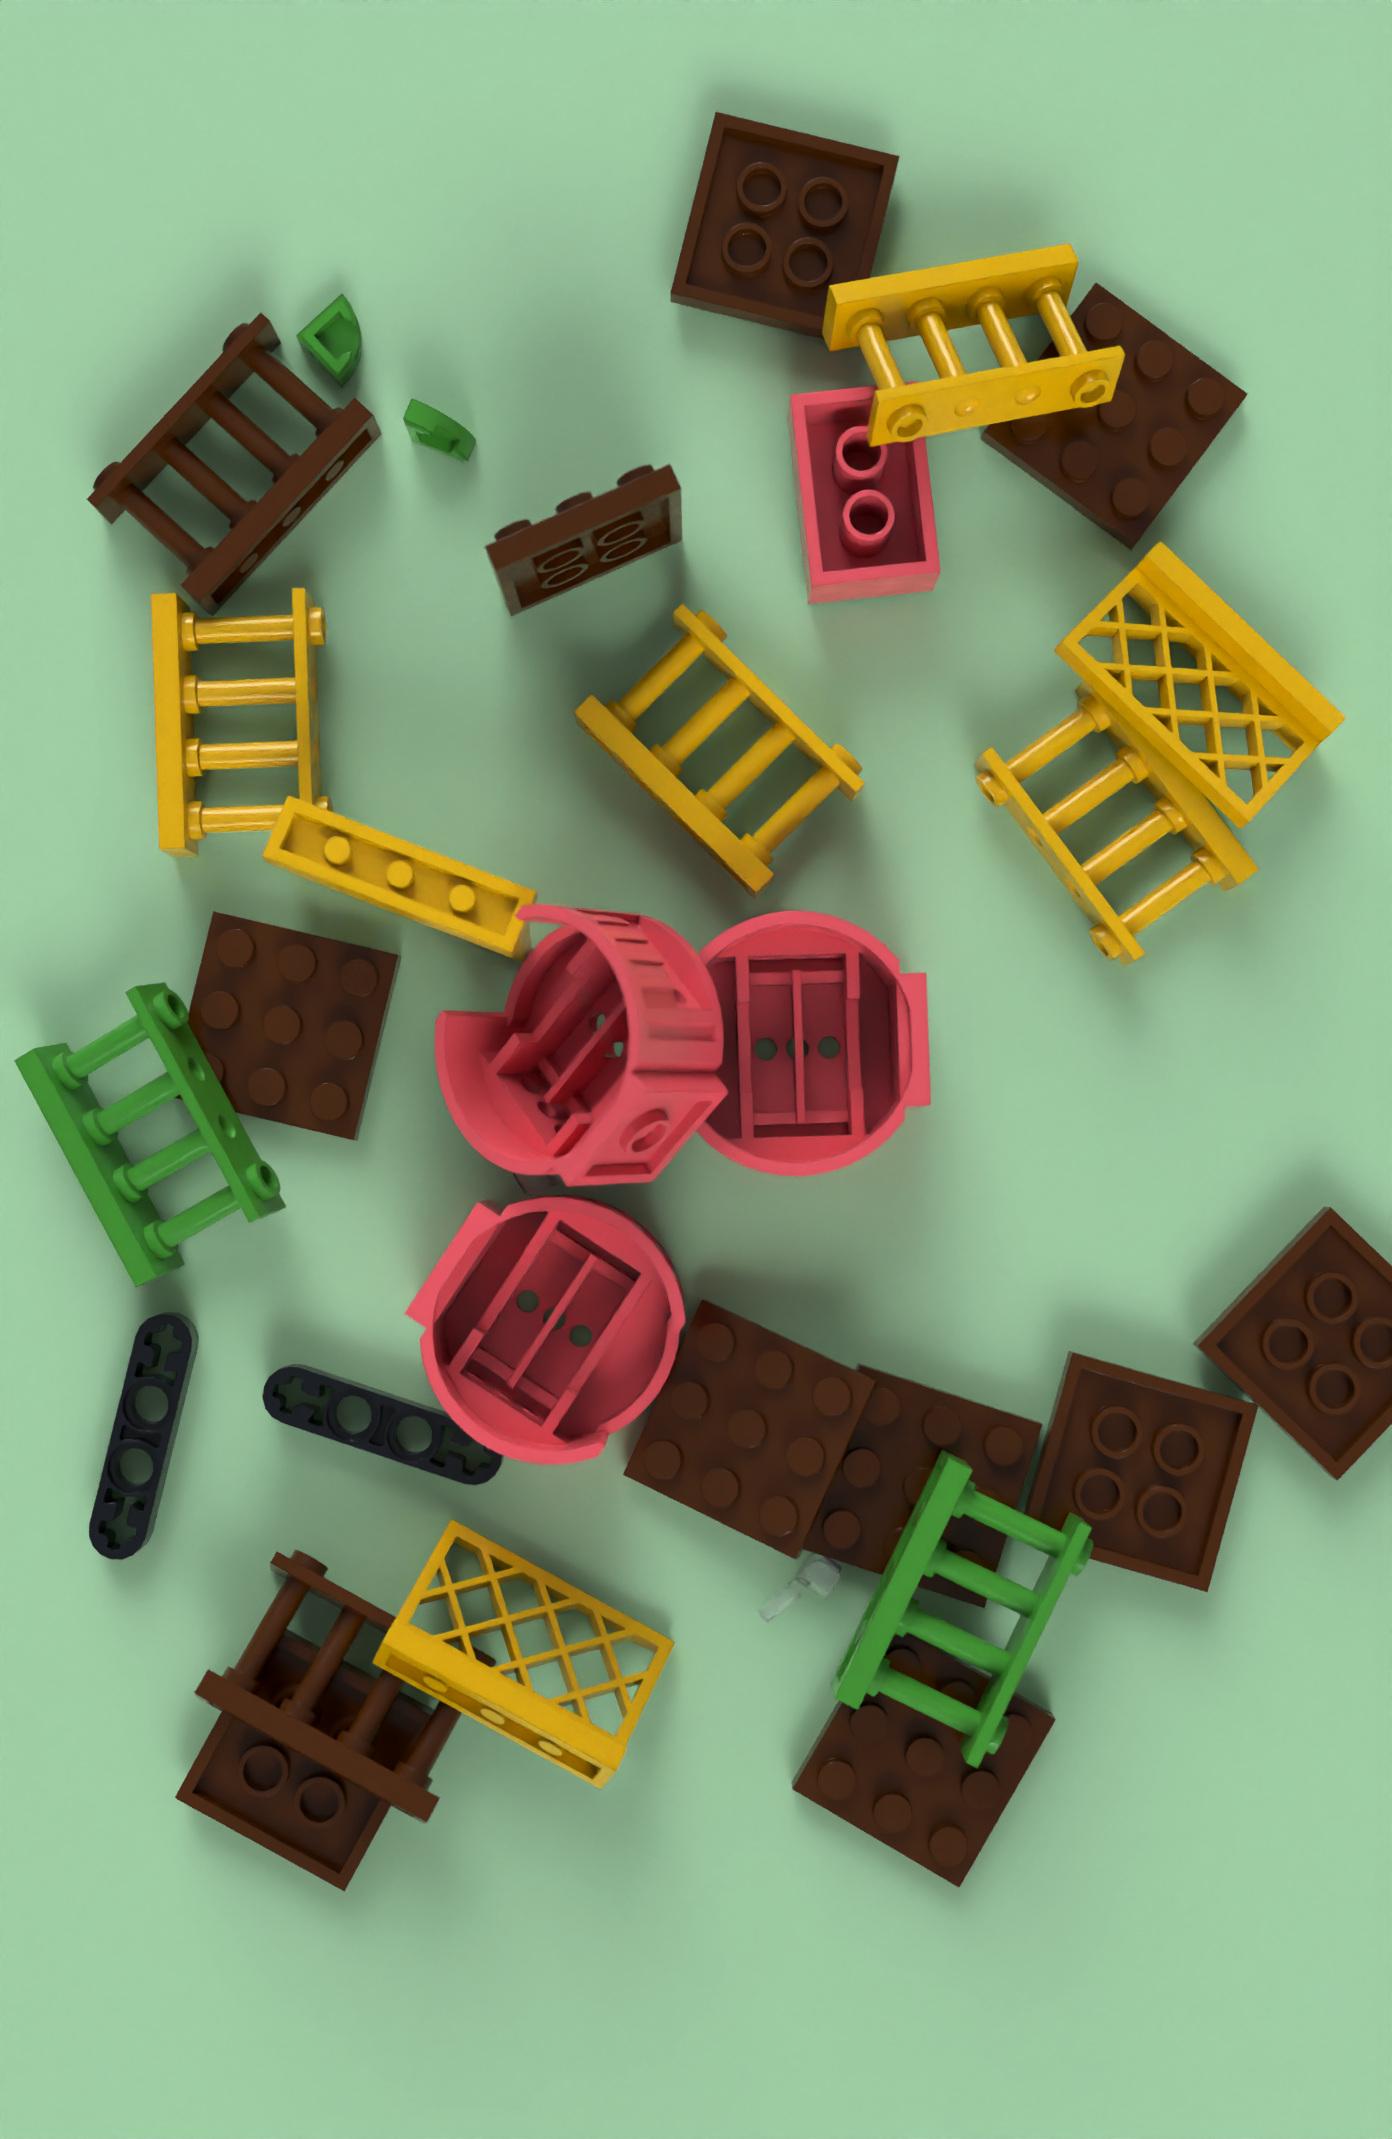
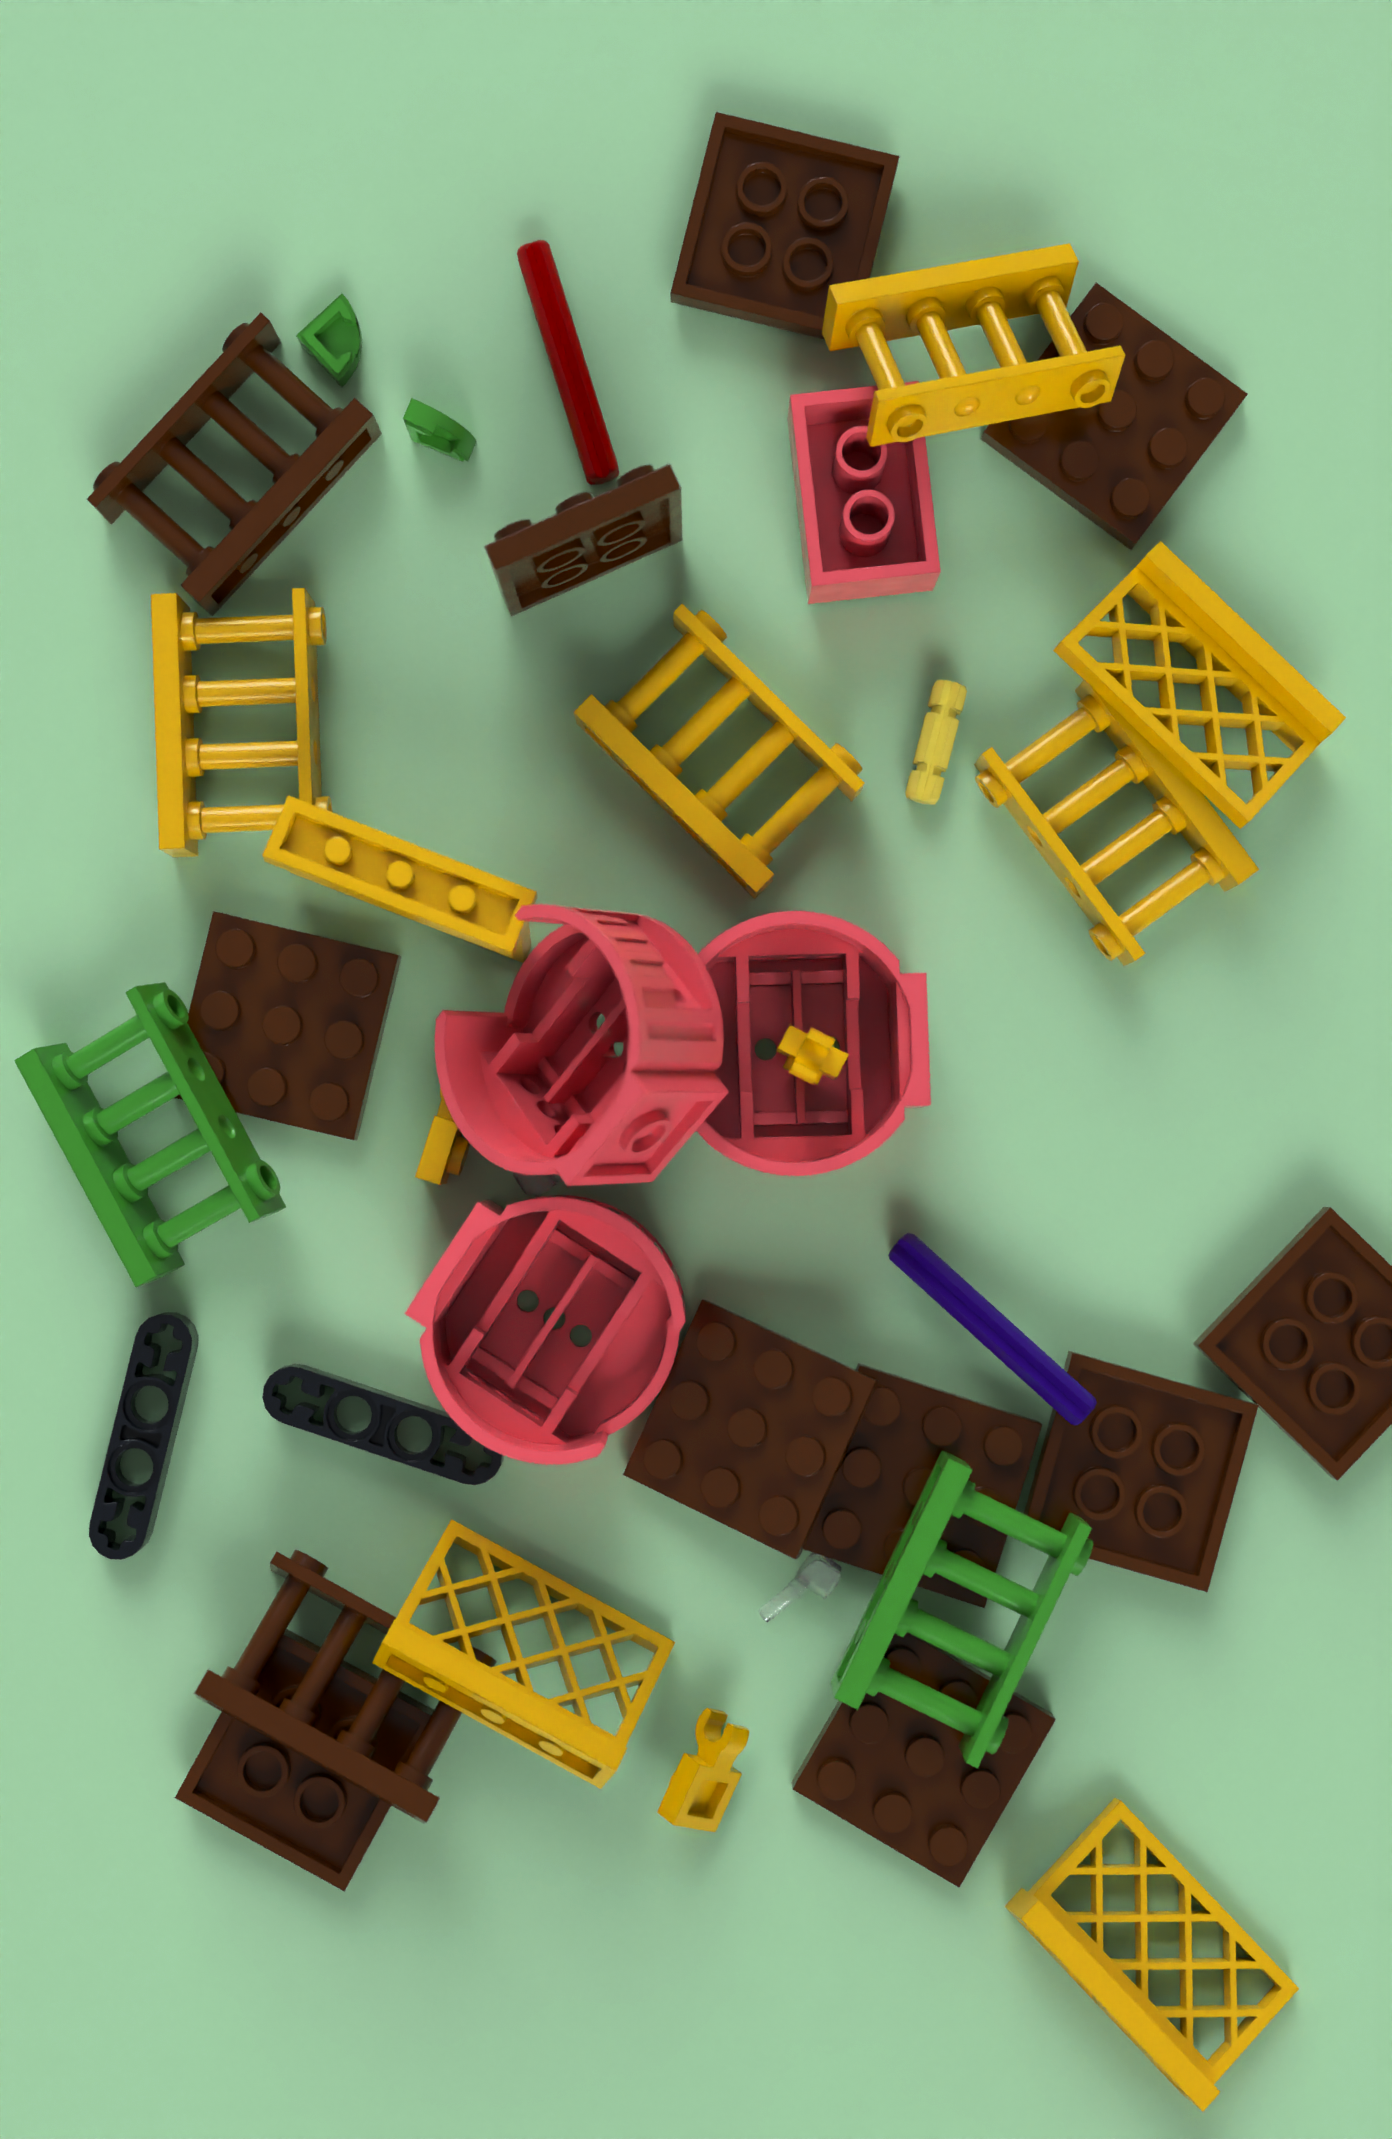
none -> yellow plate [415,1087,470,1185]
none -> red axle [517,240,619,485]
none -> yellow plate [657,1708,749,1832]
none -> yellow plate [776,1025,849,1085]
none -> dark purple axle [888,1233,1097,1426]
none -> light yellow axle [905,680,967,805]
none -> yellow fence [1004,1798,1299,2111]

